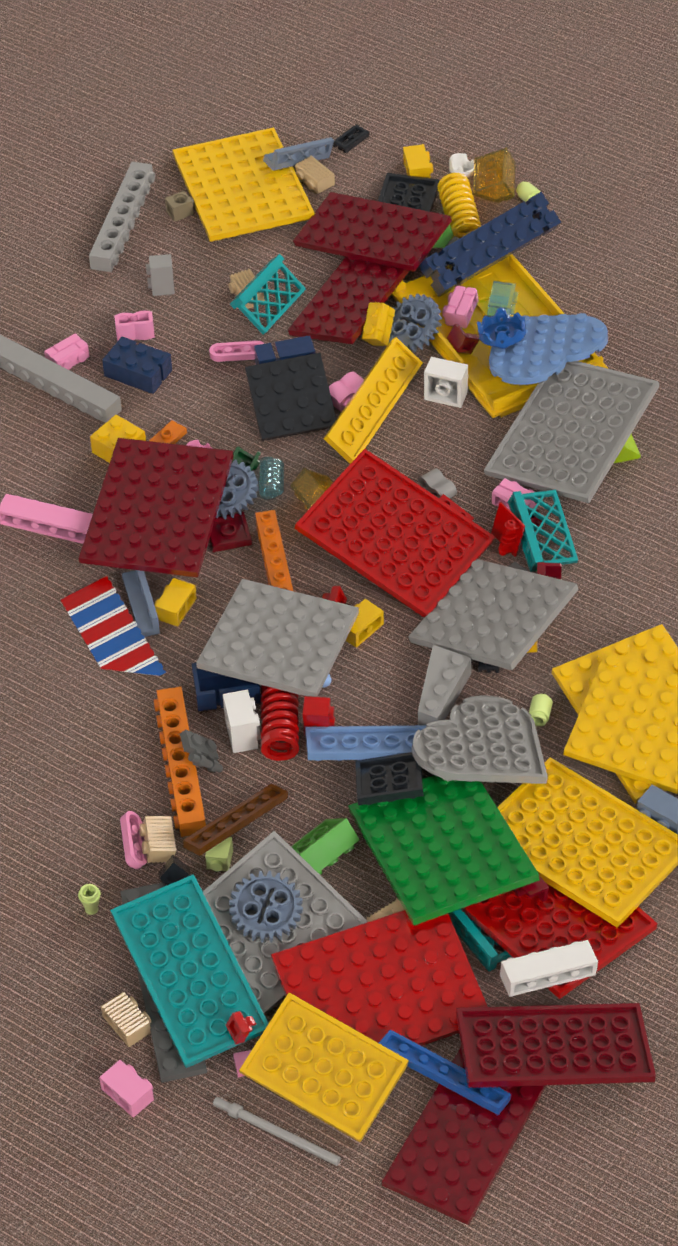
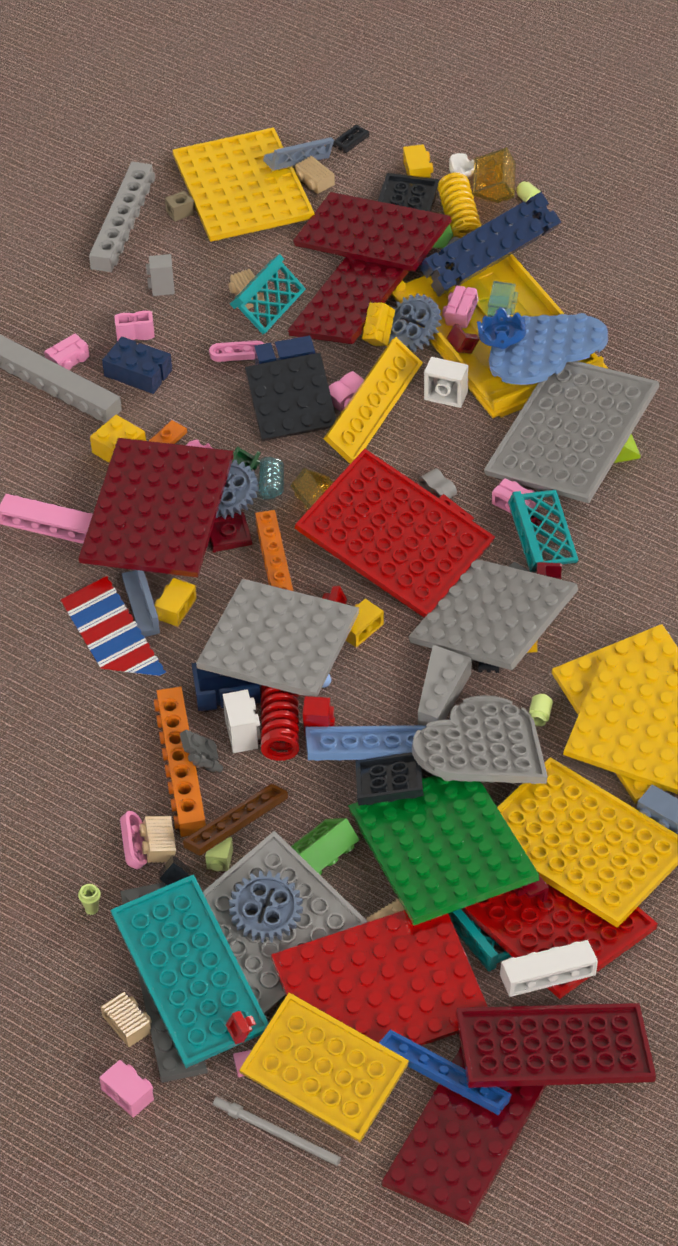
red hinge [491,502,525,557] -> none

